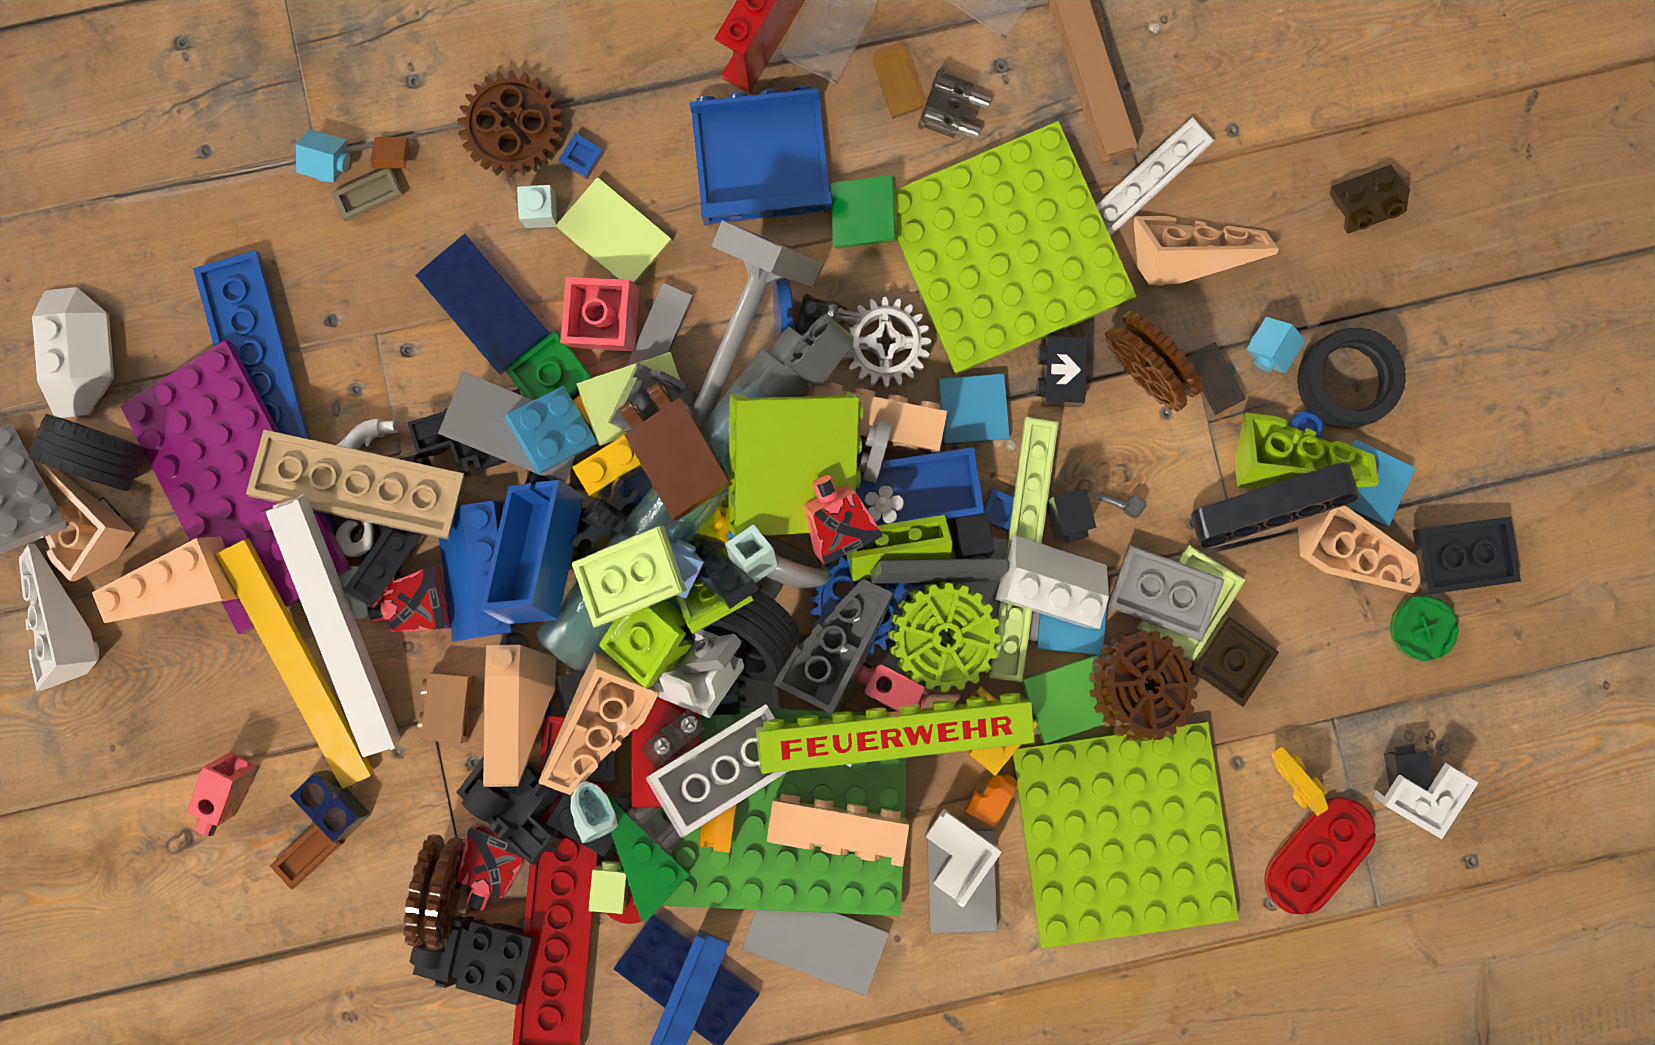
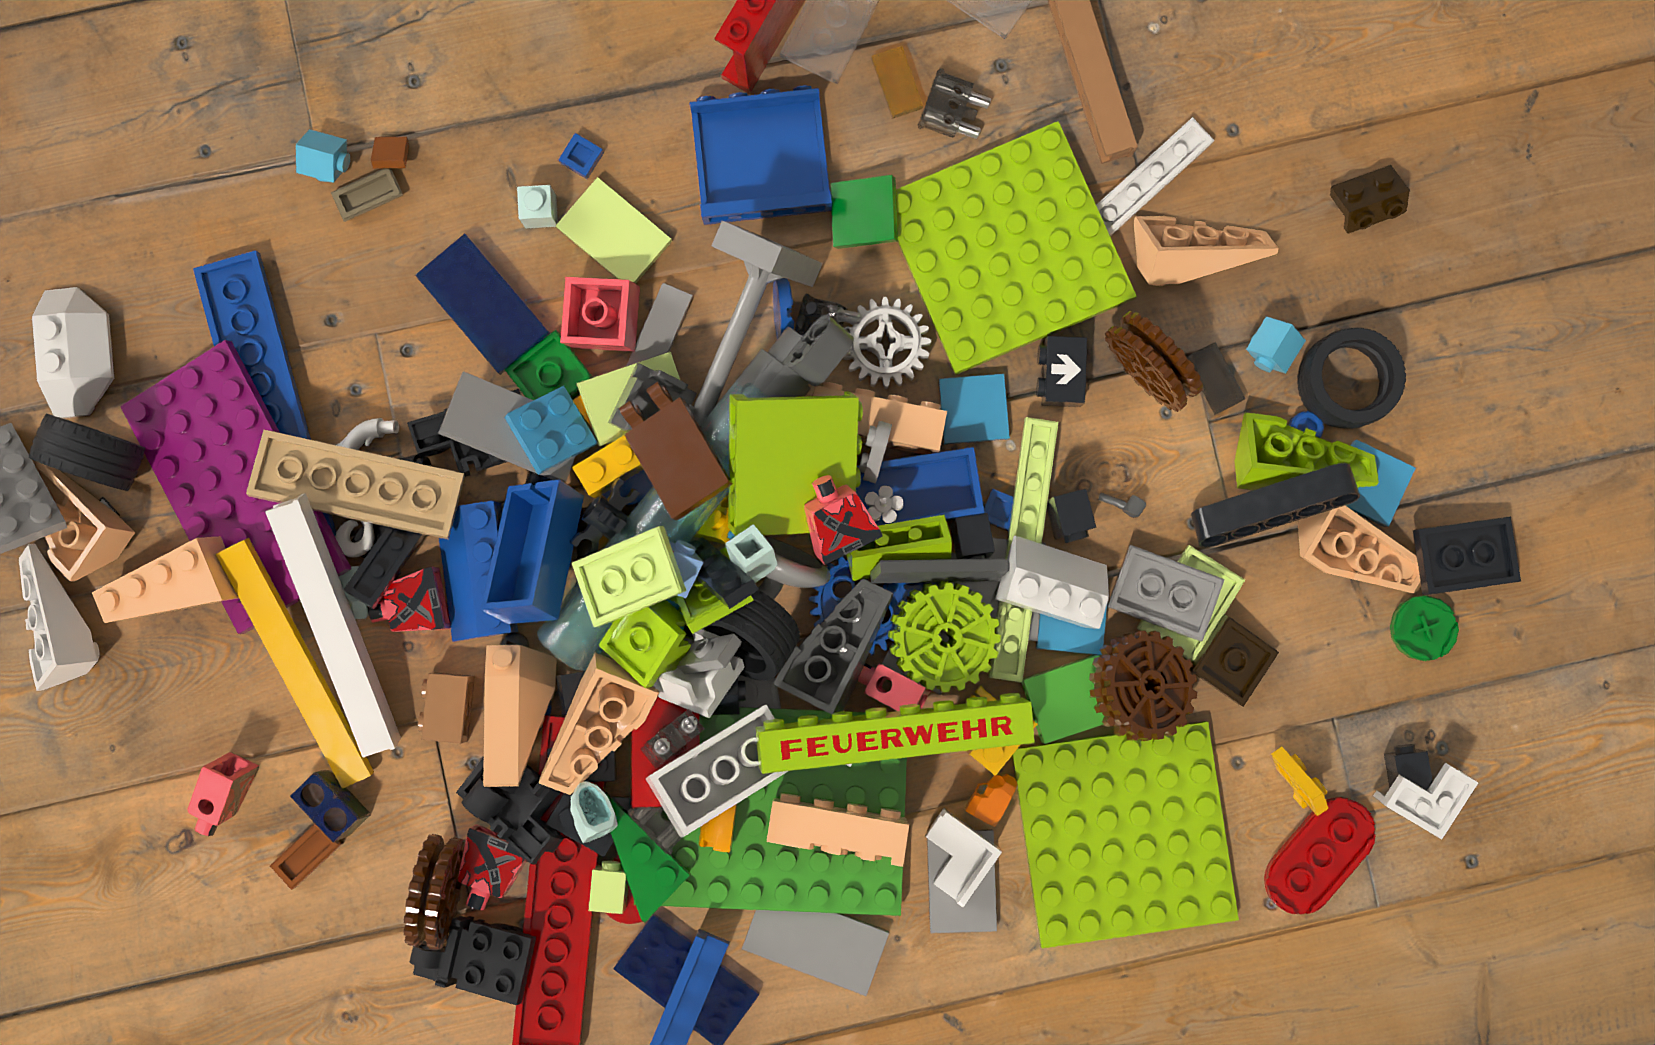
reddish brown gear [457,70,565,178] -> none

